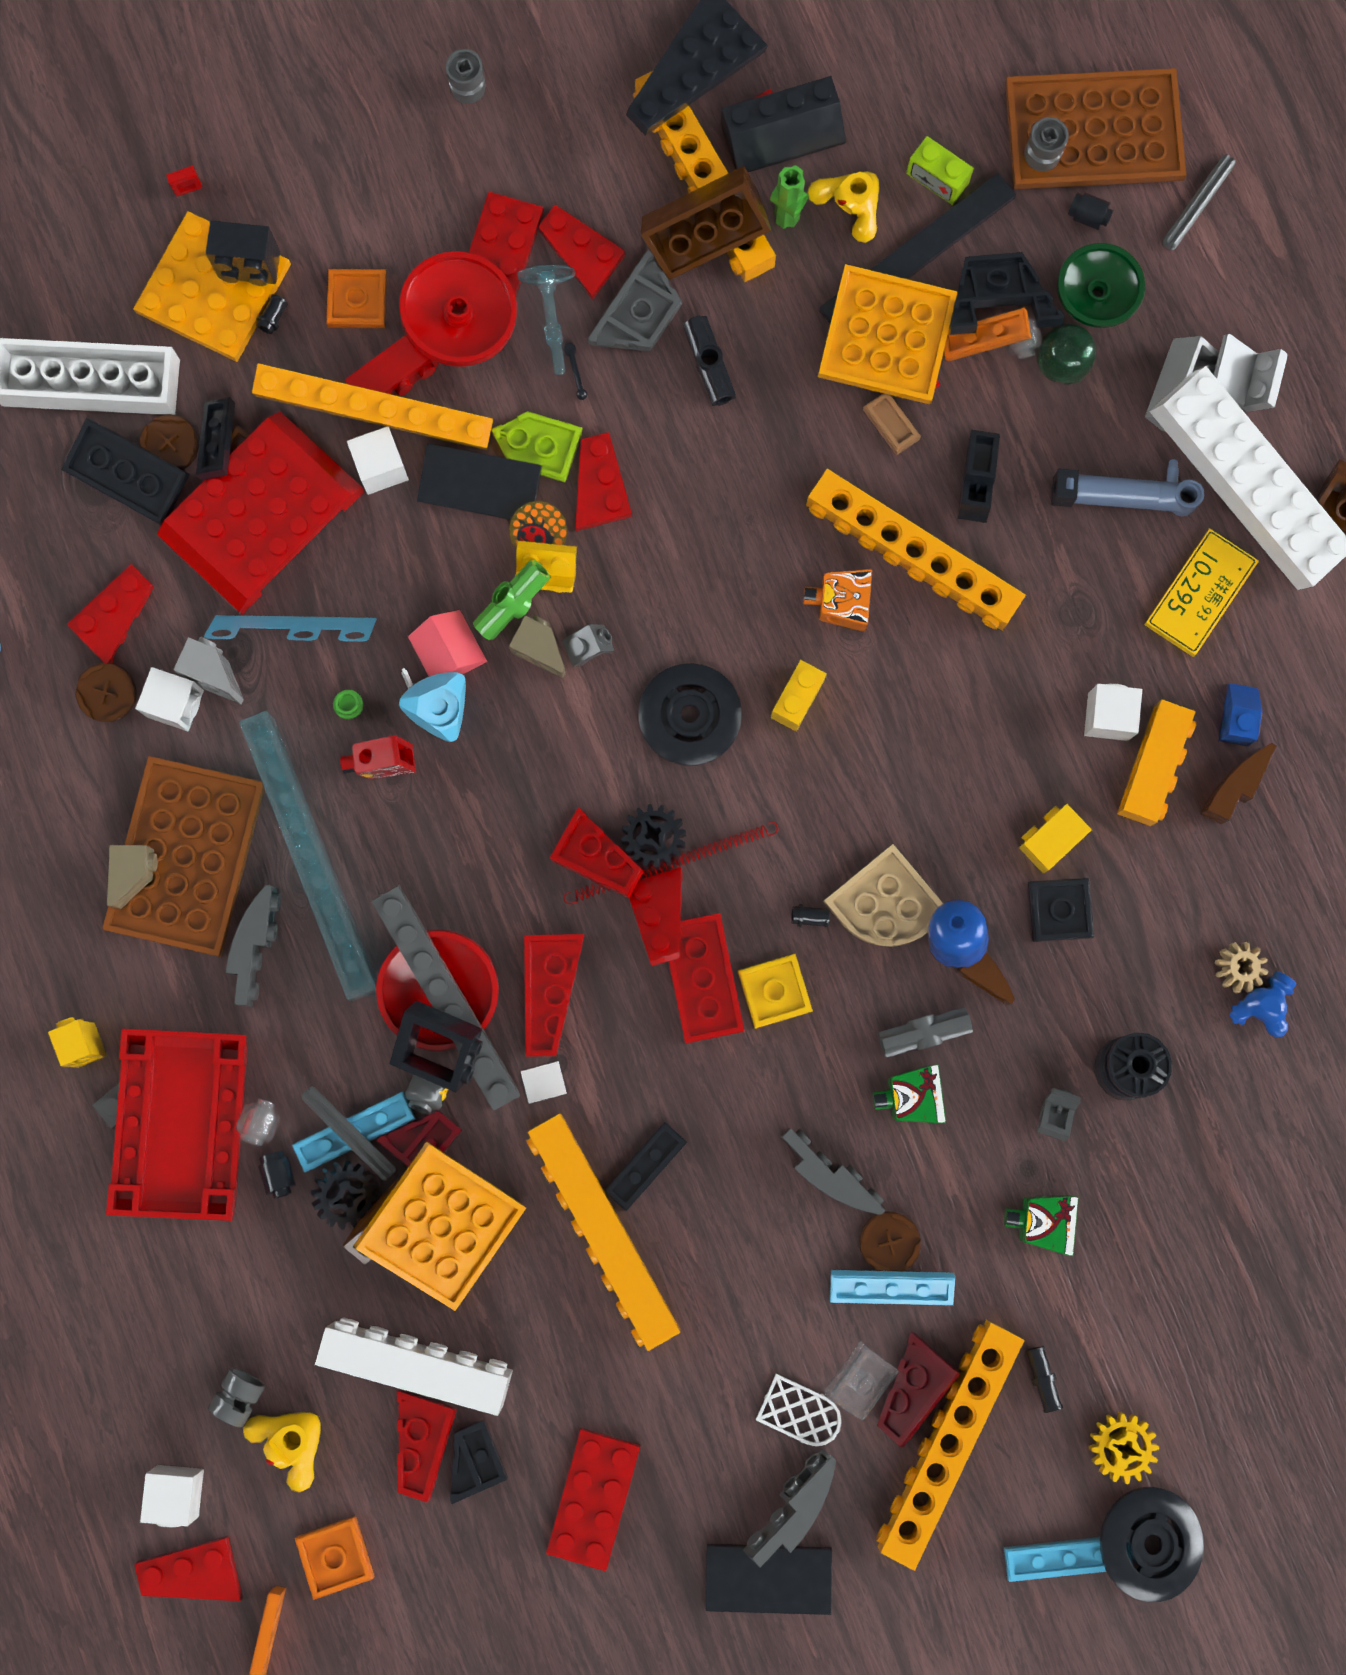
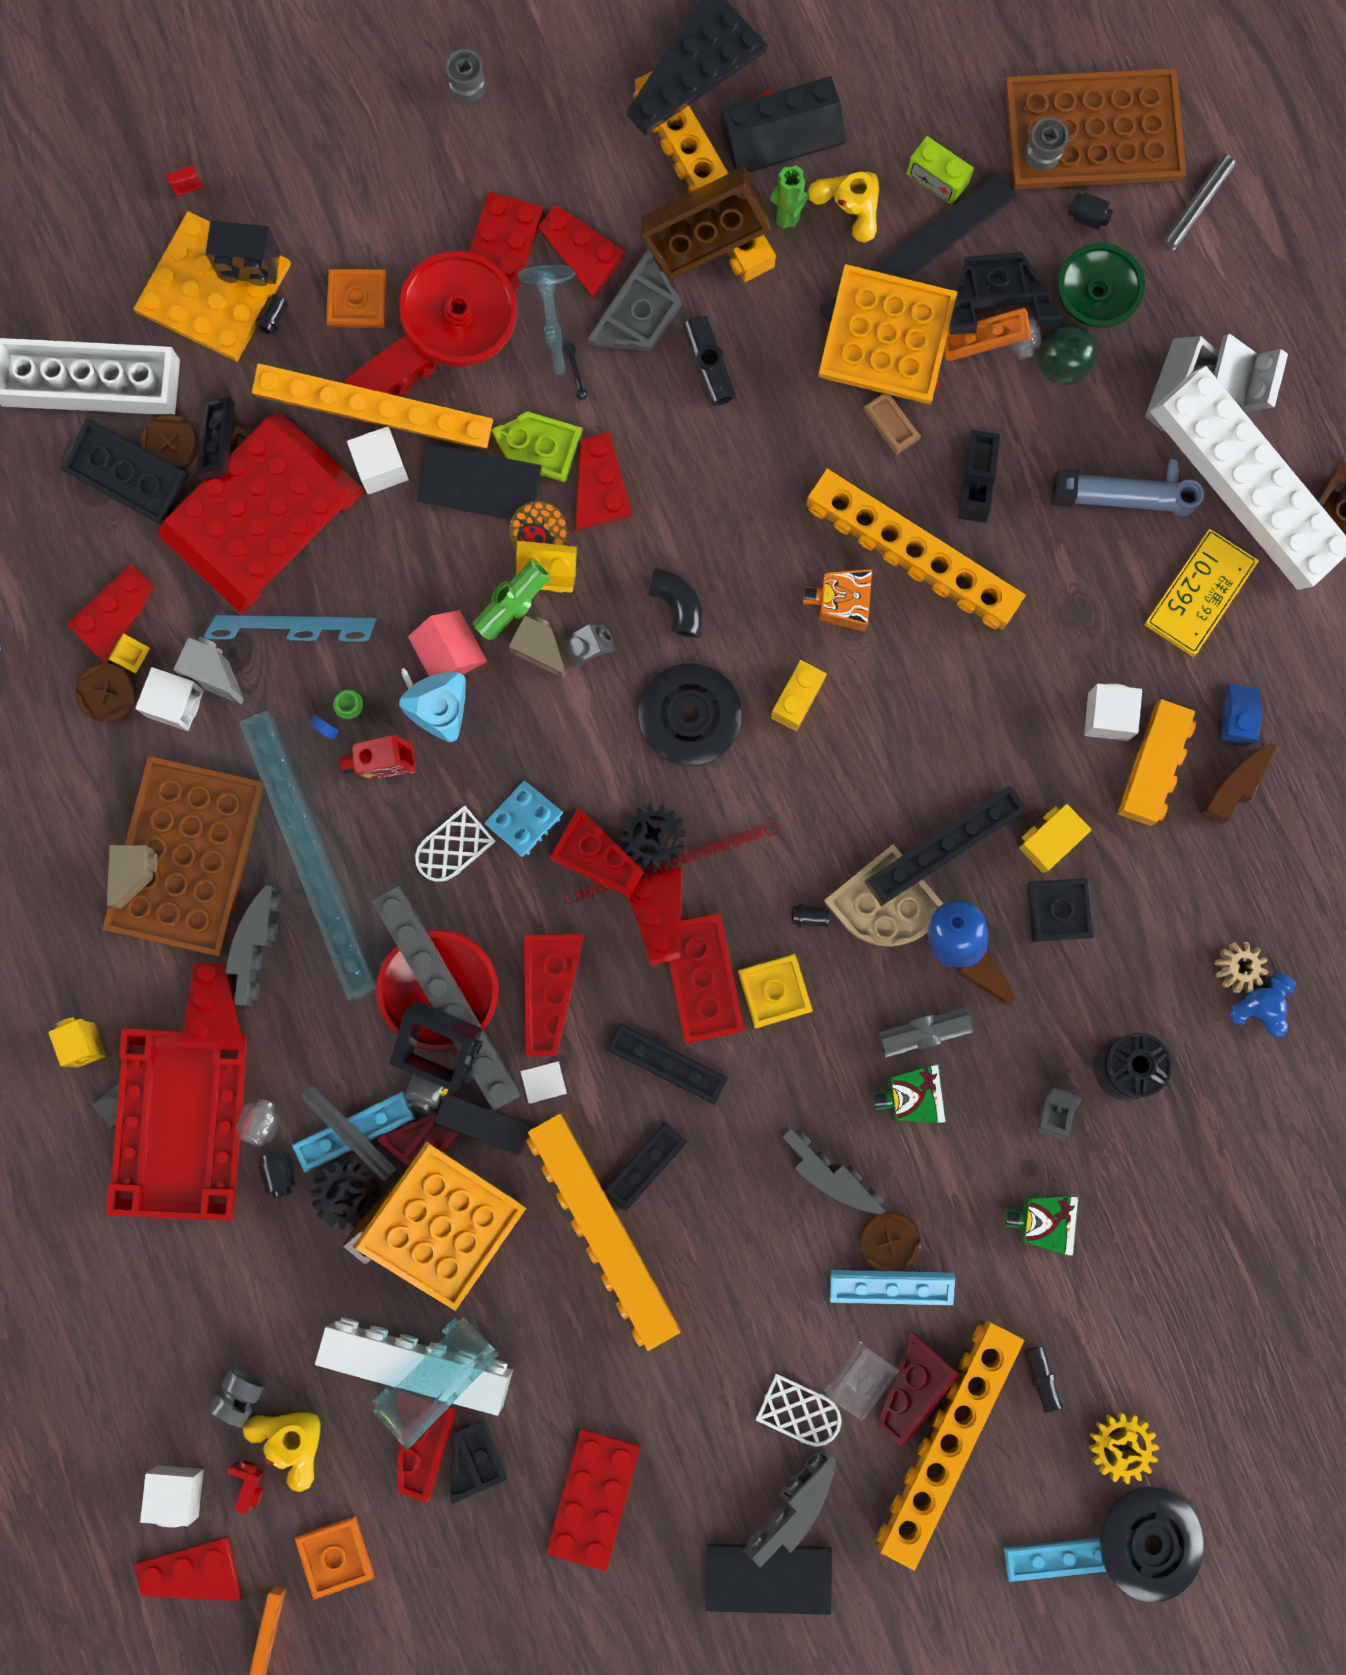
none -> yellow tile [108,633,150,674]
none -> red wing [181,962,245,1050]
none -> red bracket [228,1460,265,1514]
none -> blue tile [309,714,339,740]
none -> clear light blue windscreen [372,1317,500,1450]
none -> white window [415,806,496,882]
none -> black tile [433,1094,530,1156]
none -> medium azure hinge [484,780,563,857]
none -> black tile [607,1023,728,1105]
none -> black cylinder [649,568,703,638]
none -> black plate [864,786,1027,907]

